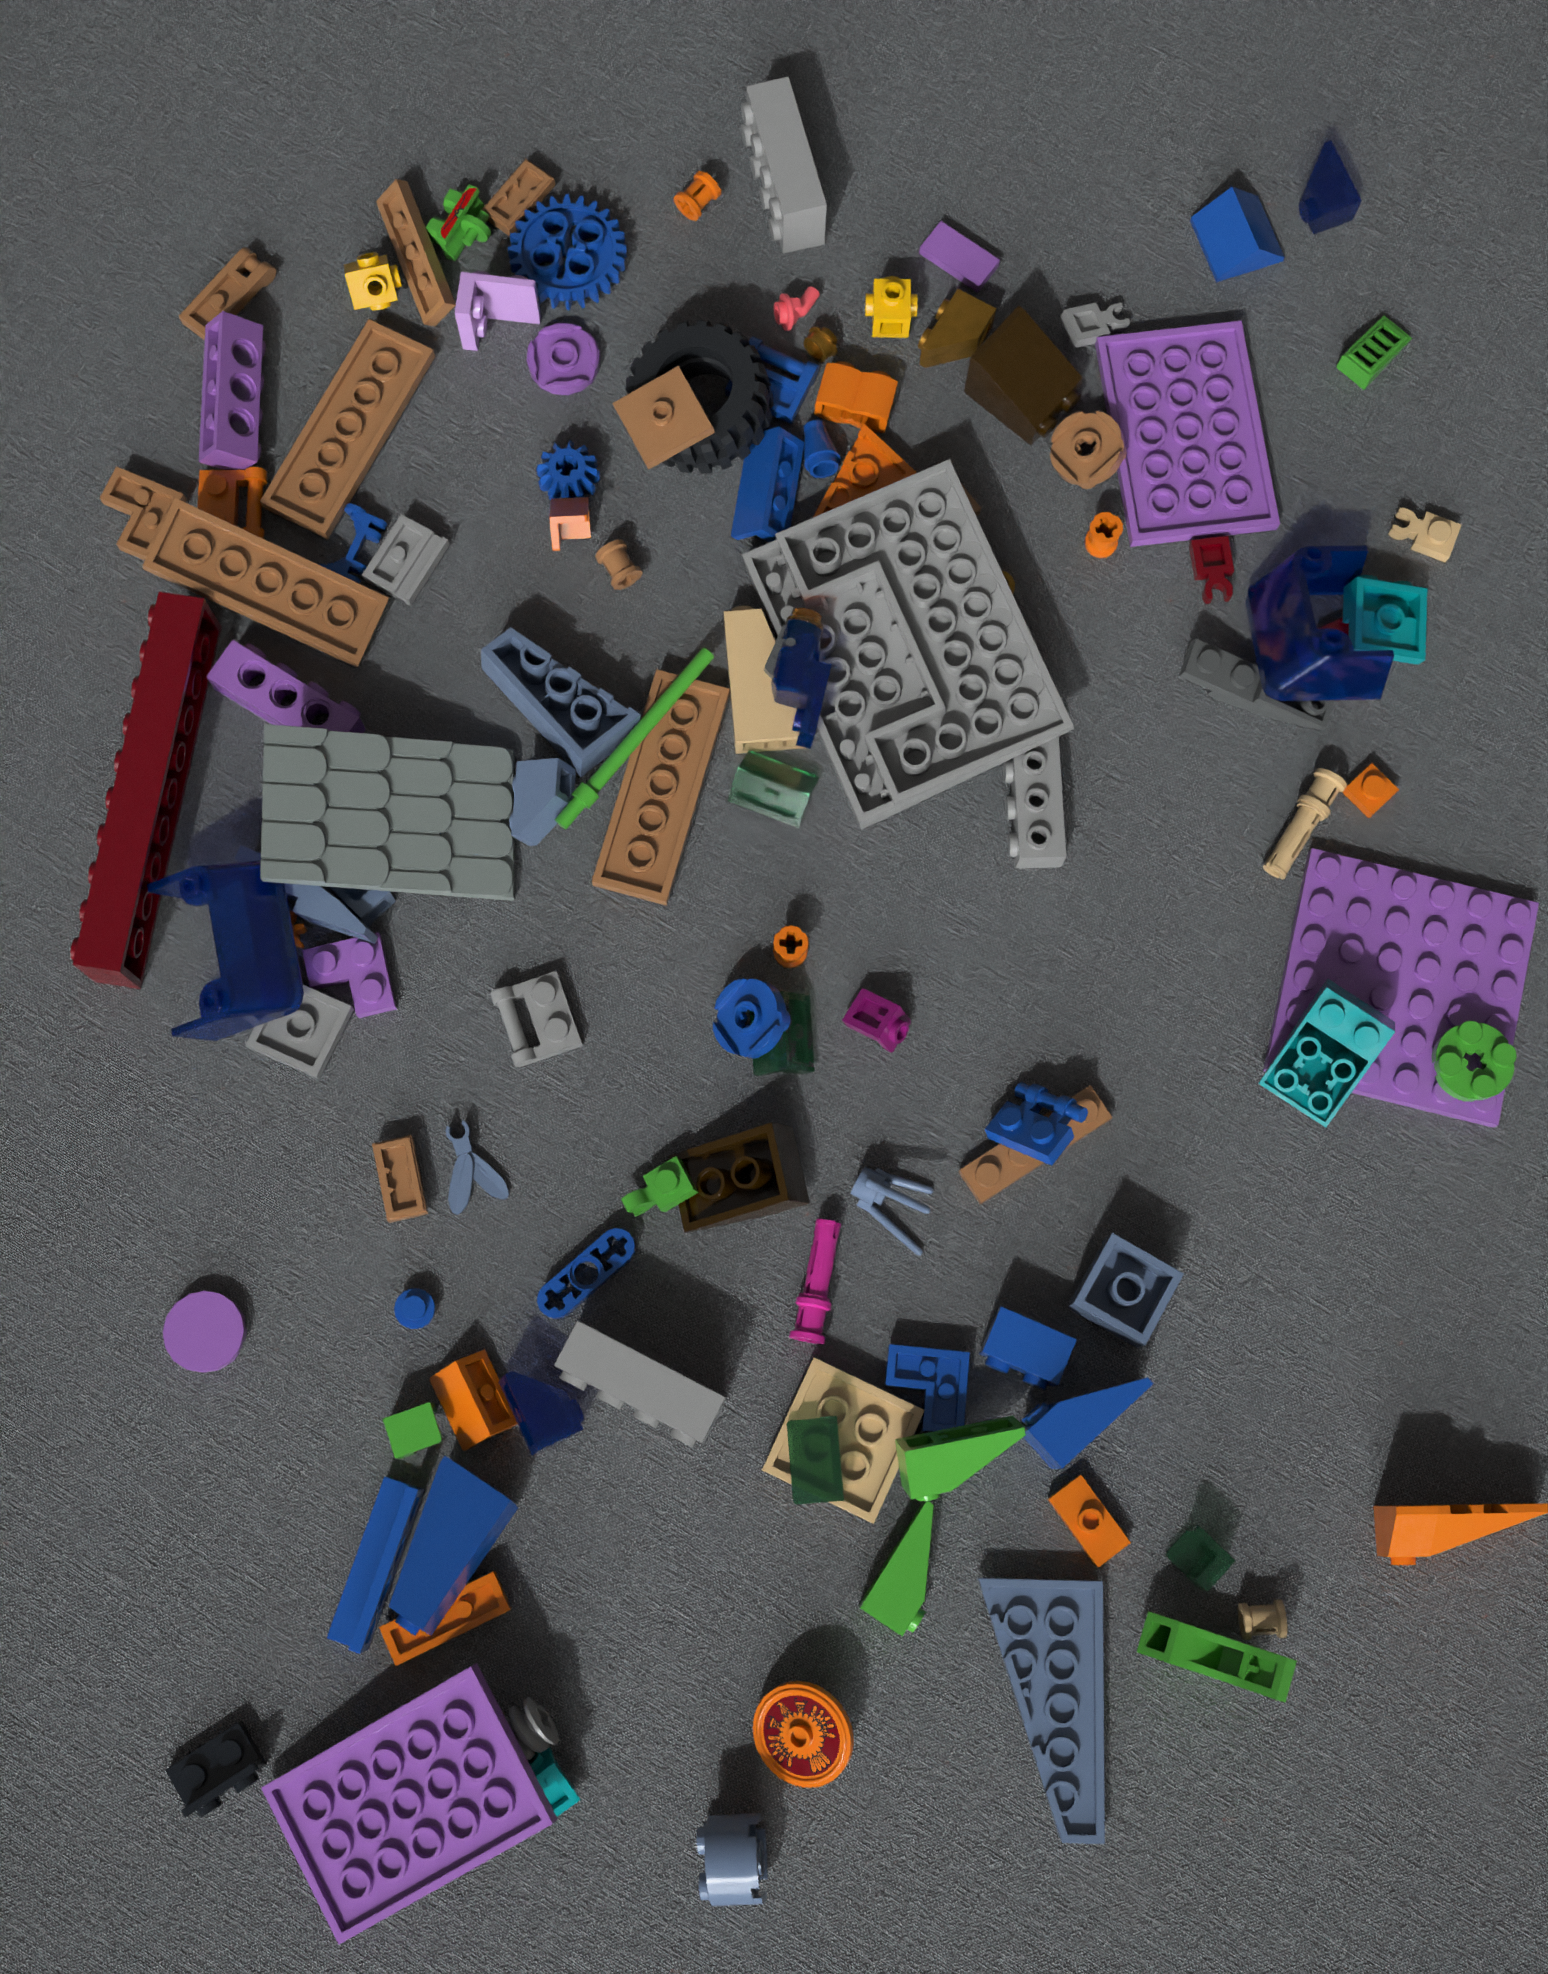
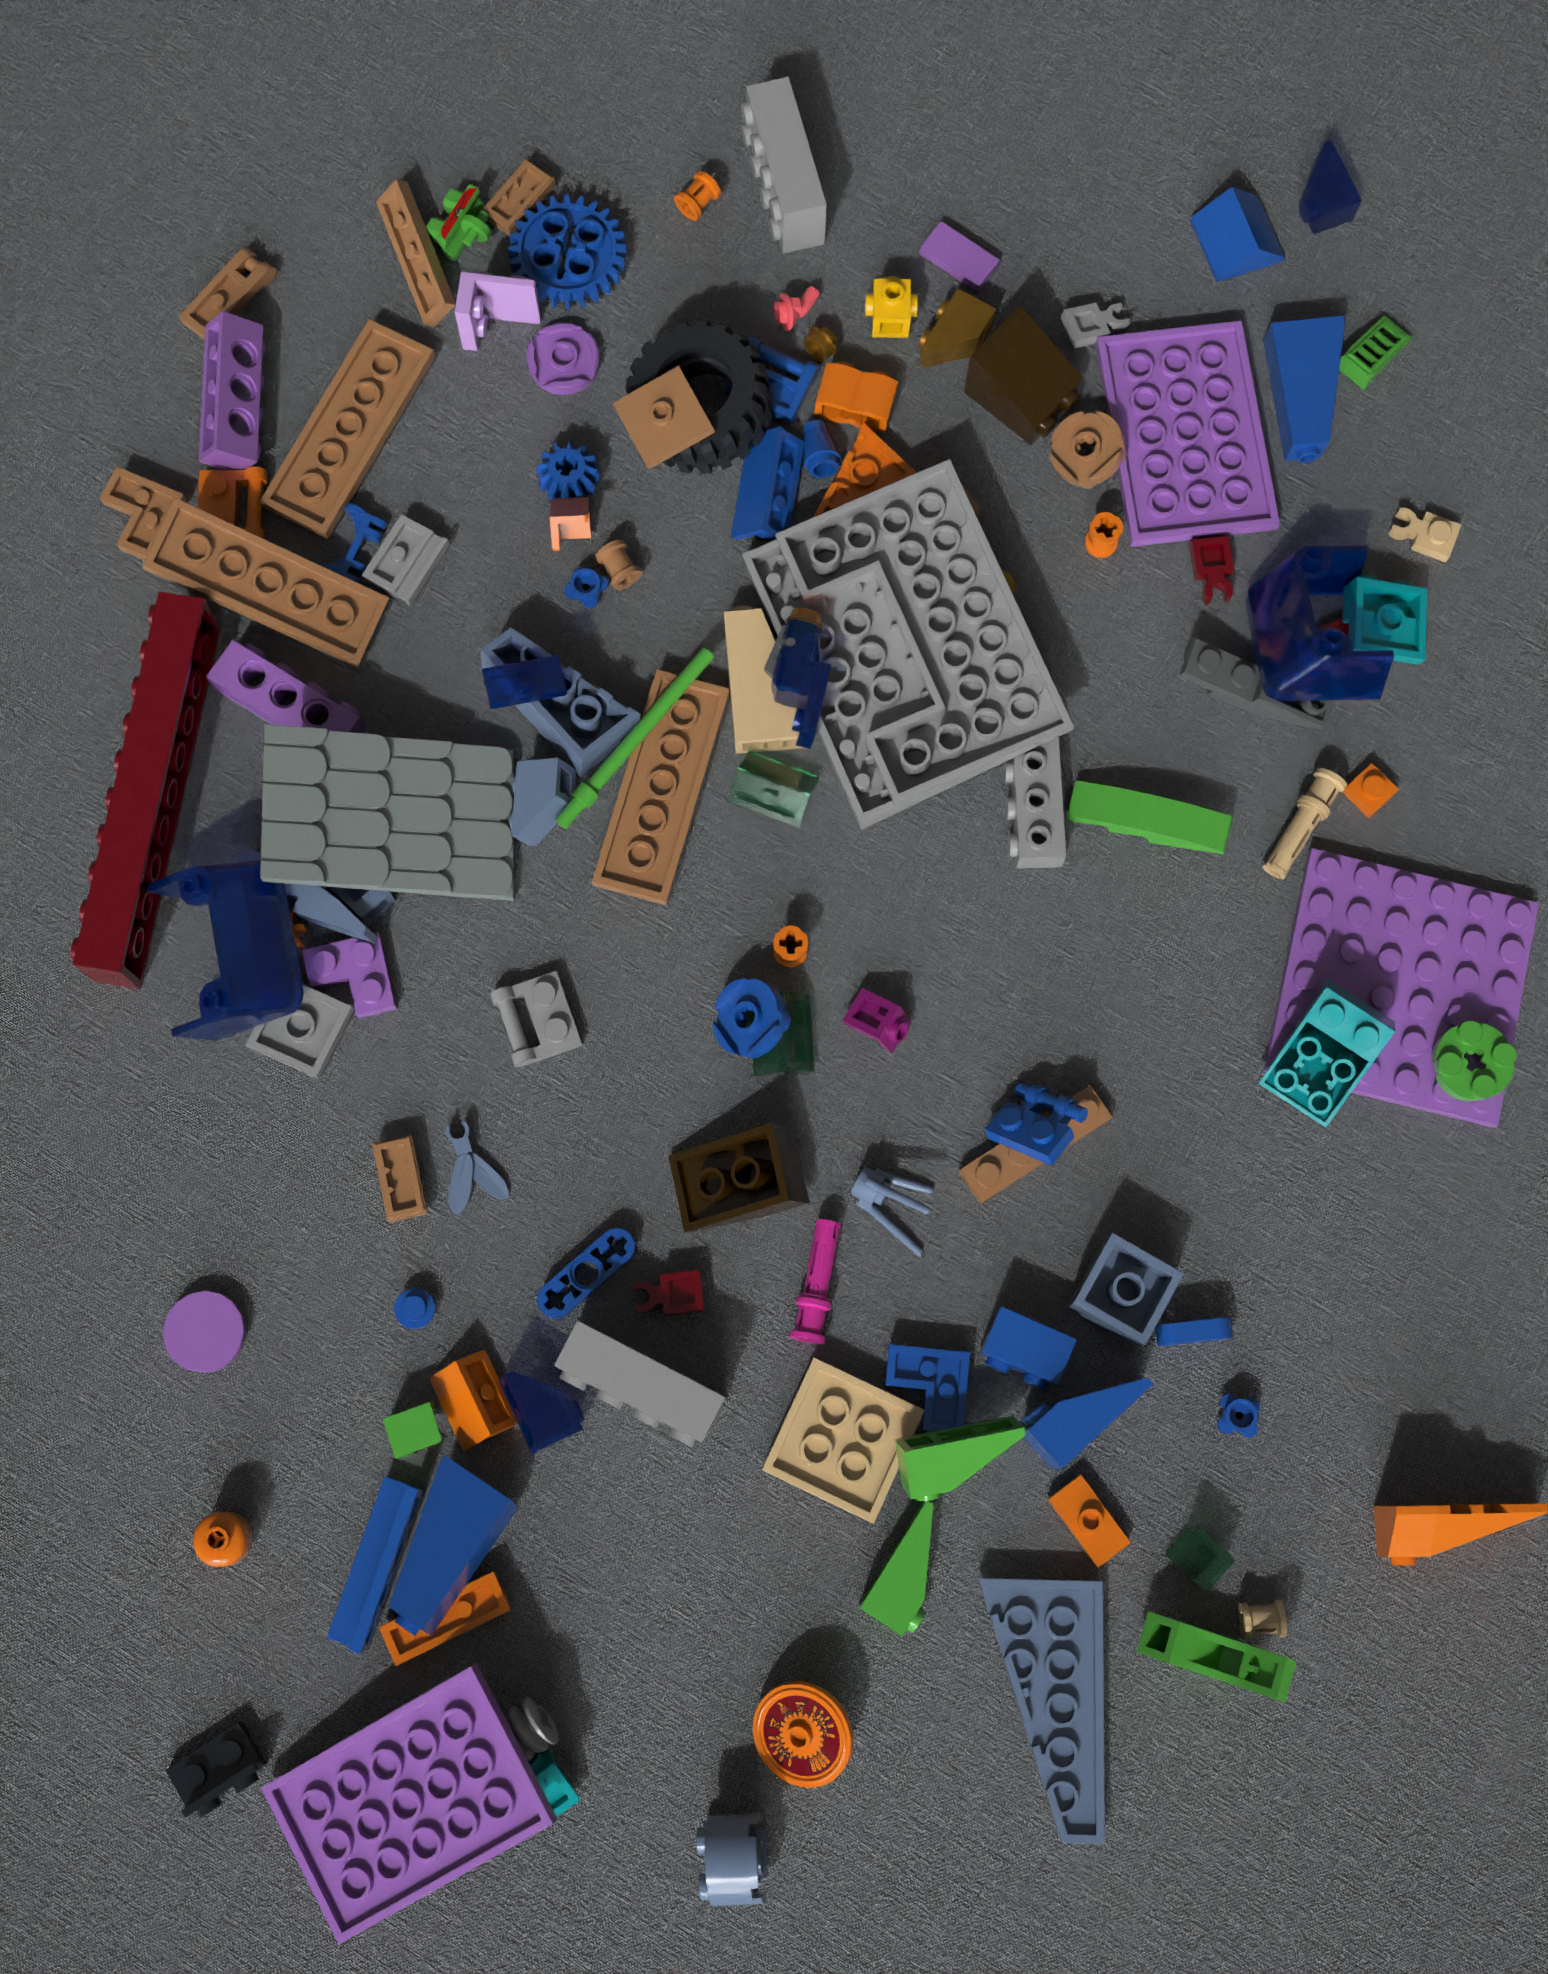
yellow brick [343,252,402,310] -> none
bright green plate [621,1156,698,1217] -> none
clear green panel [787,1416,844,1504] -> none
none -> orange head [193,1512,253,1567]
none -> clear blue plate [482,655,567,709]
none -> blue plate [564,566,608,609]
none -> dark red plate [632,1270,704,1316]
none -> bright green slope [1066,780,1233,854]
none -> blue beam [1155,1317,1233,1347]
none -> blue plate [1217,1394,1260,1438]
none -> blue slope [1263,315,1345,463]

